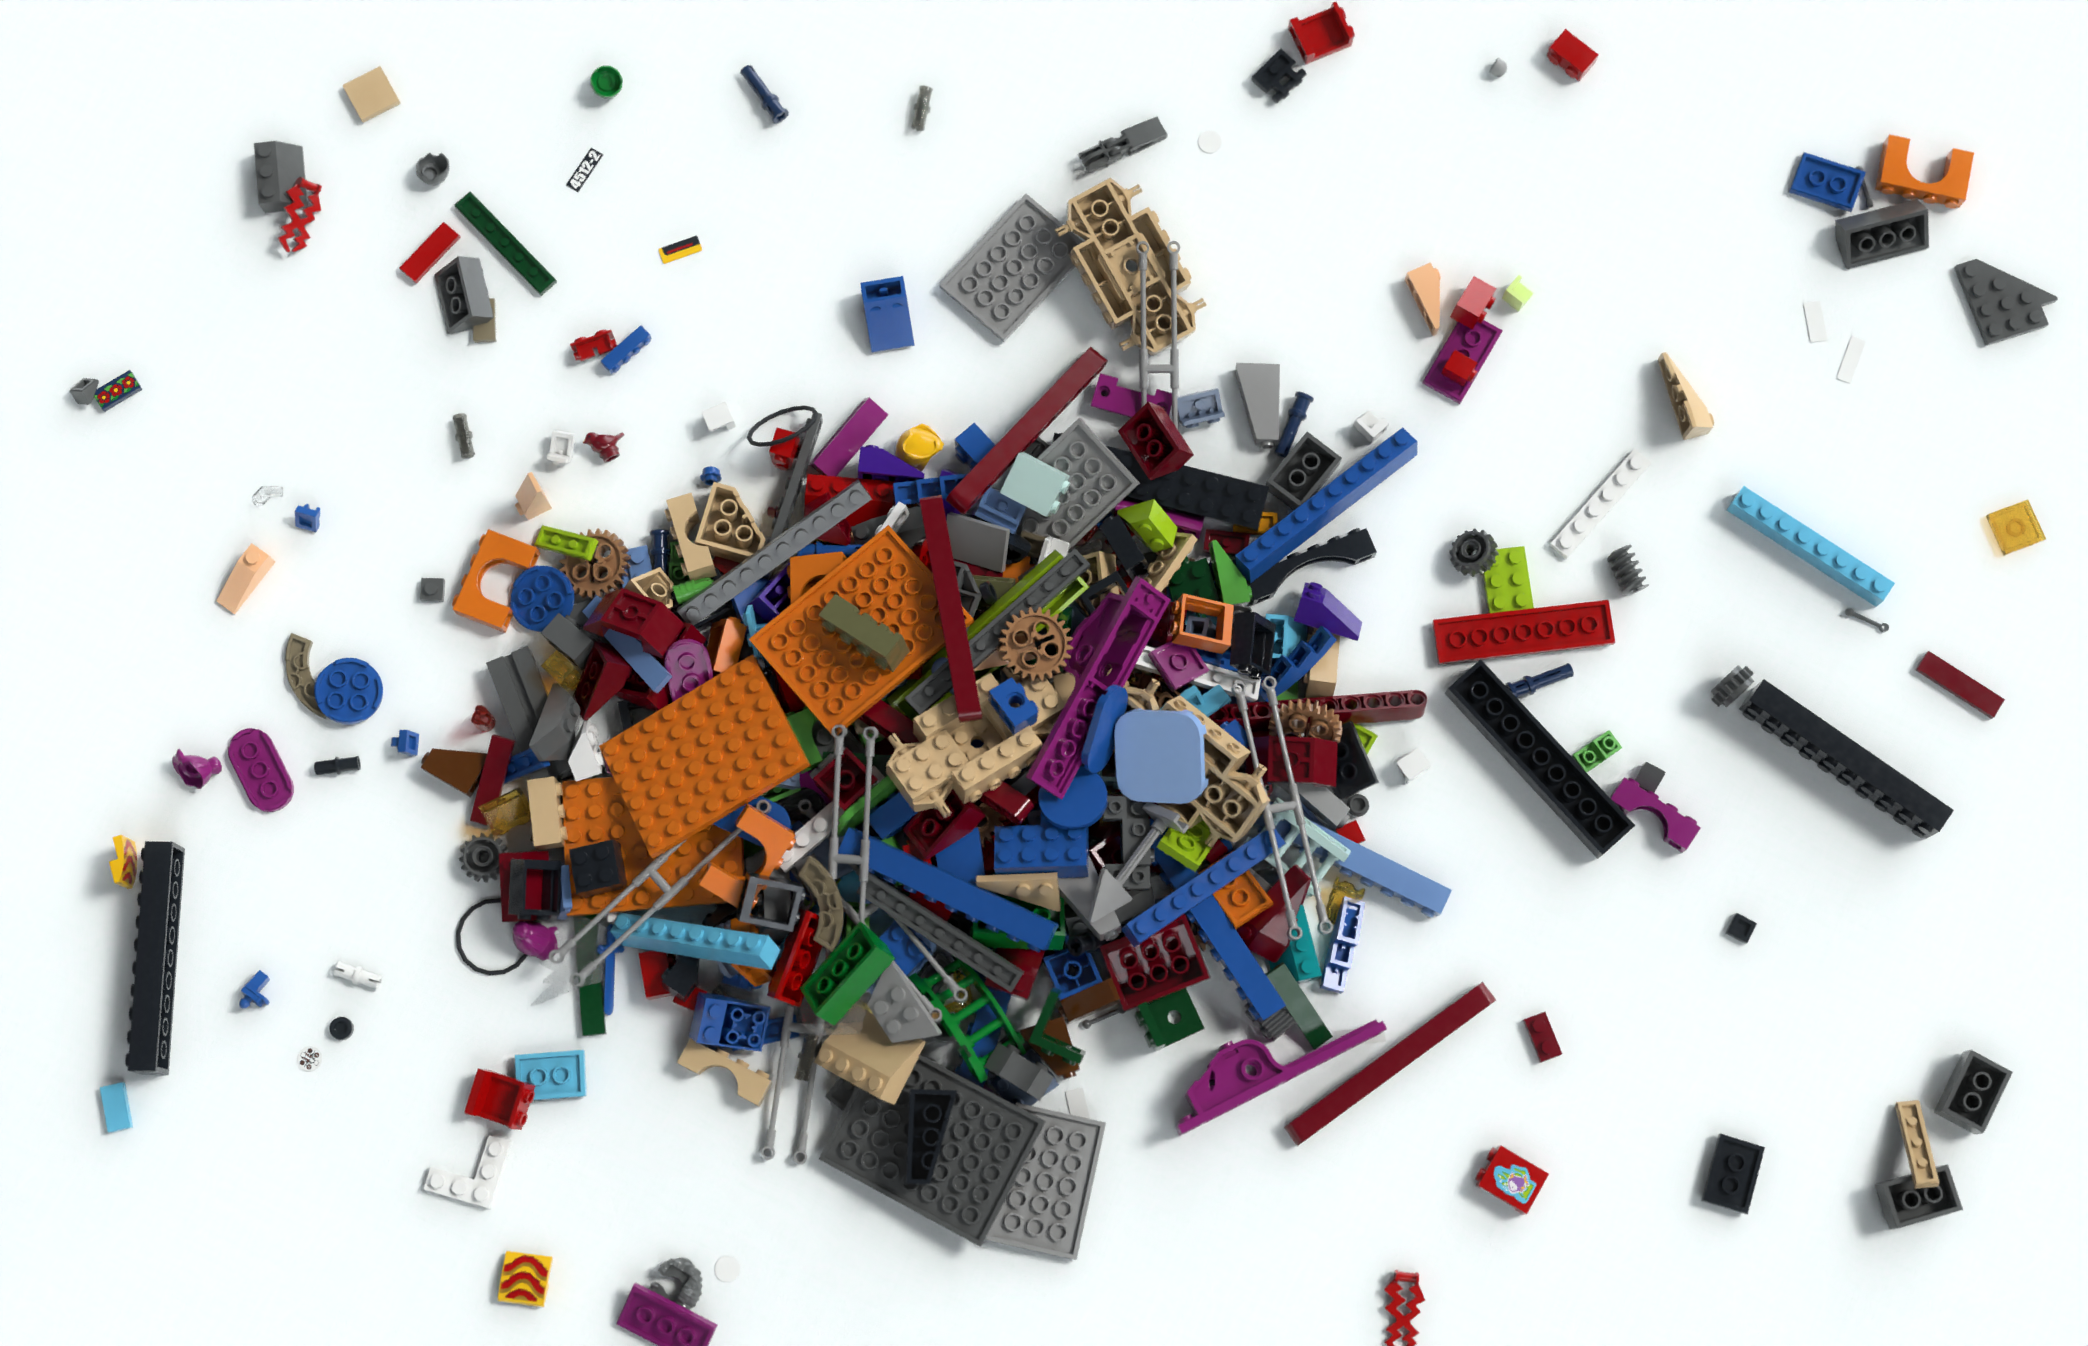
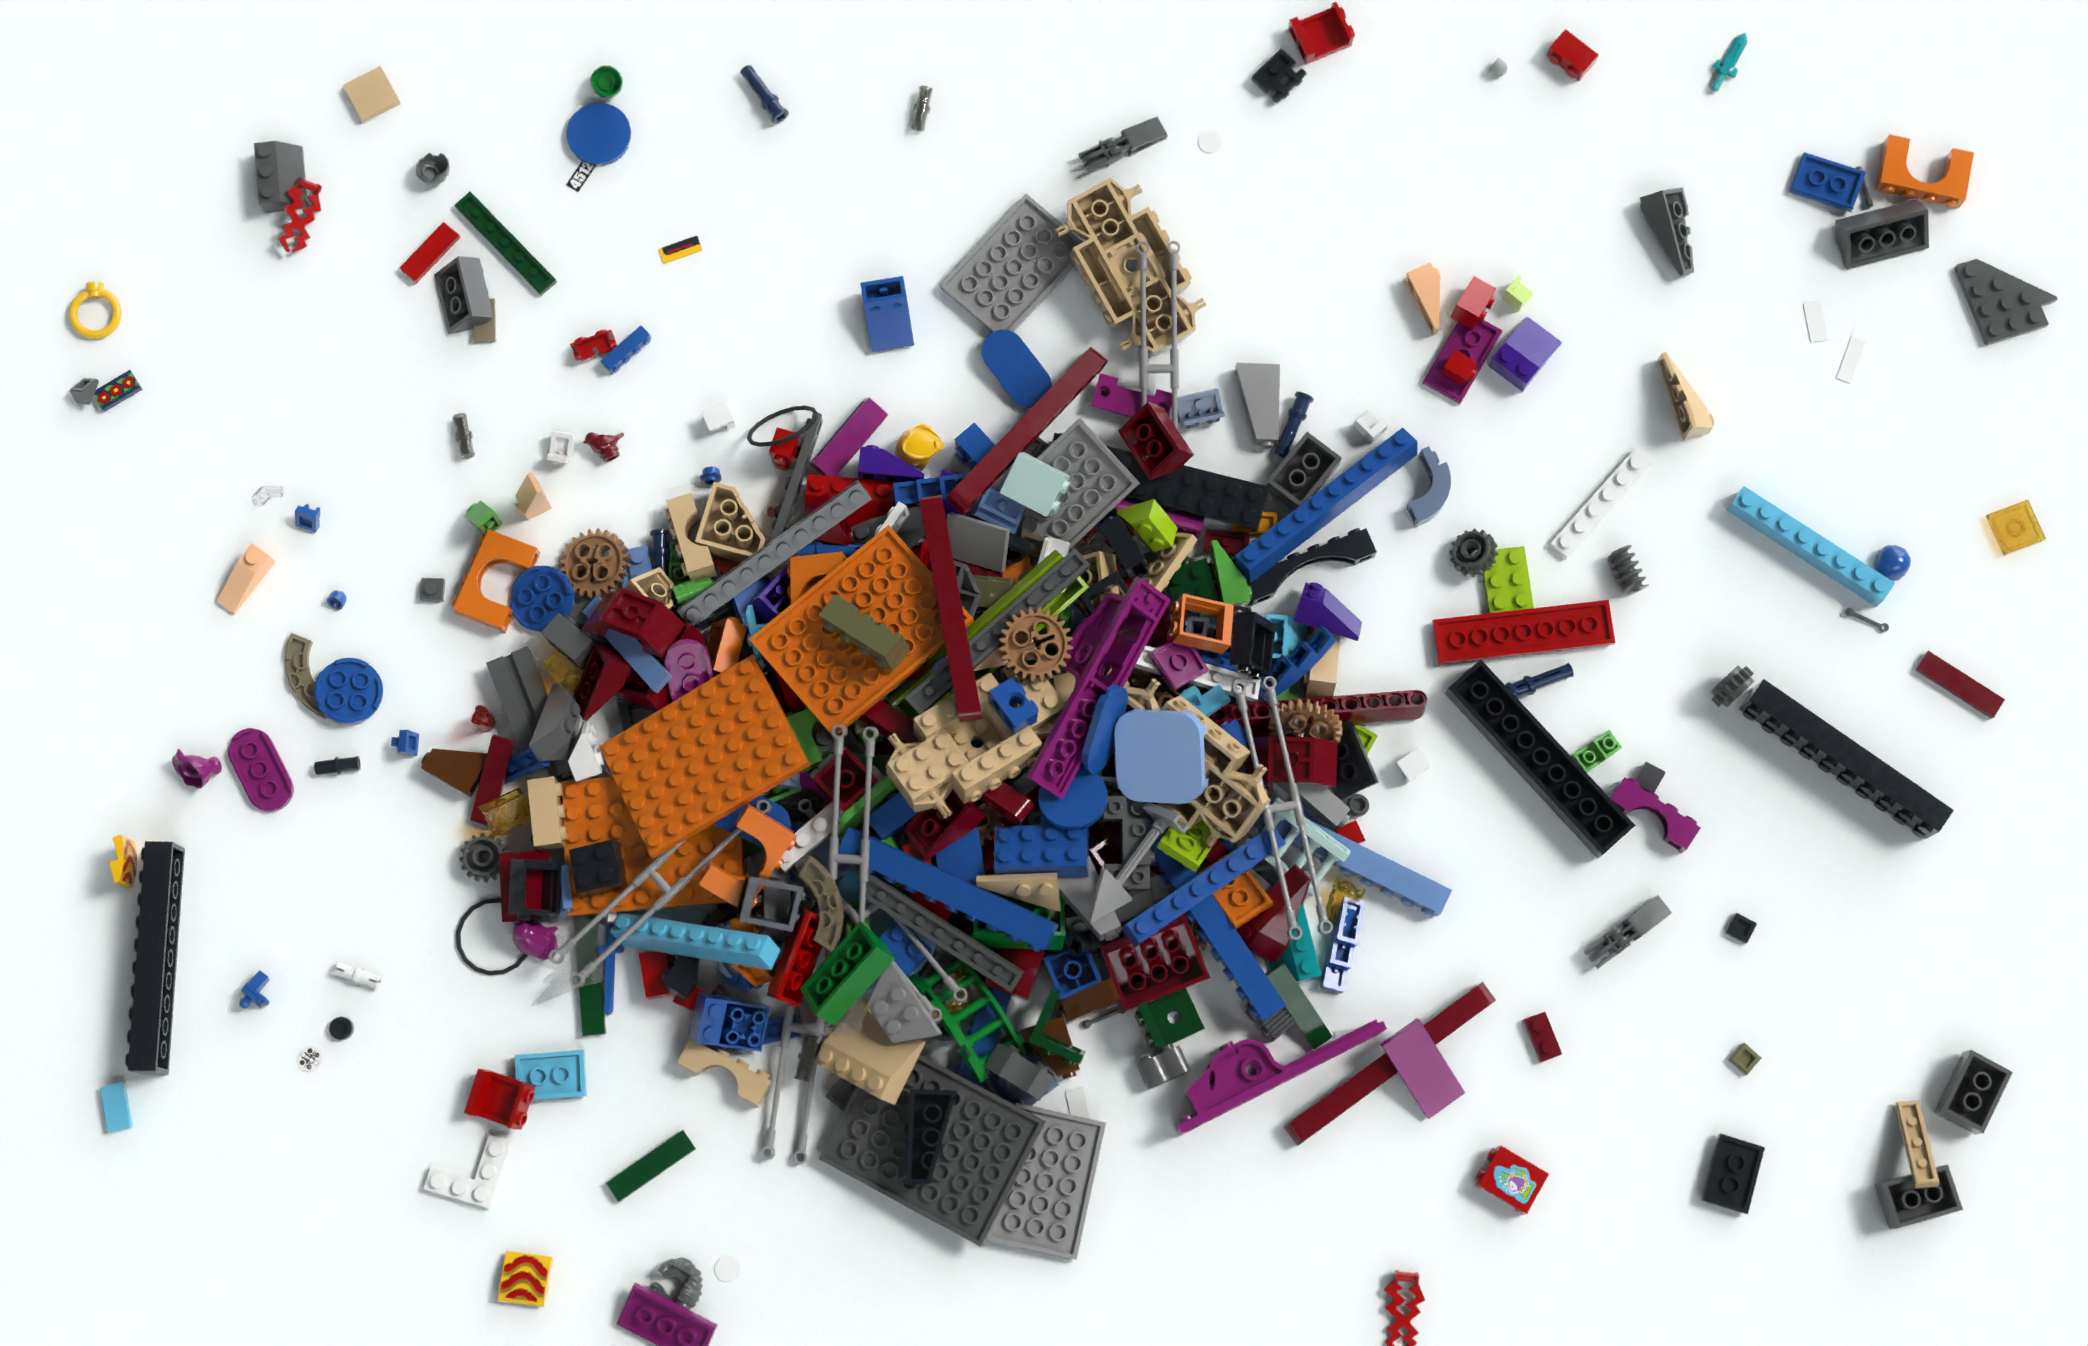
lime tile [534,525,599,561] -> none
black tile [979,581,997,605] -> none
none -> yellow piece [69,282,122,339]
none -> blue hinge [327,590,347,610]
none -> bright green slope [465,500,503,535]
none -> blue tile [567,103,632,166]
none -> dark green tile [606,1130,696,1202]
none -> blue tile [982,330,1052,408]
none -> dark grey brick [1137,1043,1191,1090]
none -> magenta tile [1380,1018,1465,1119]
none -> sand blue arch [1406,446,1451,527]
none -> slope [1488,317,1562,392]
none -> dark grey arm [1584,895,1672,969]
none -> dark grey wedge [1640,187,1694,276]
none -> teal sword [1710,32,1748,92]
none -> olive tile [1728,1043,1762,1075]
none -> blue hair [1875,545,1911,581]

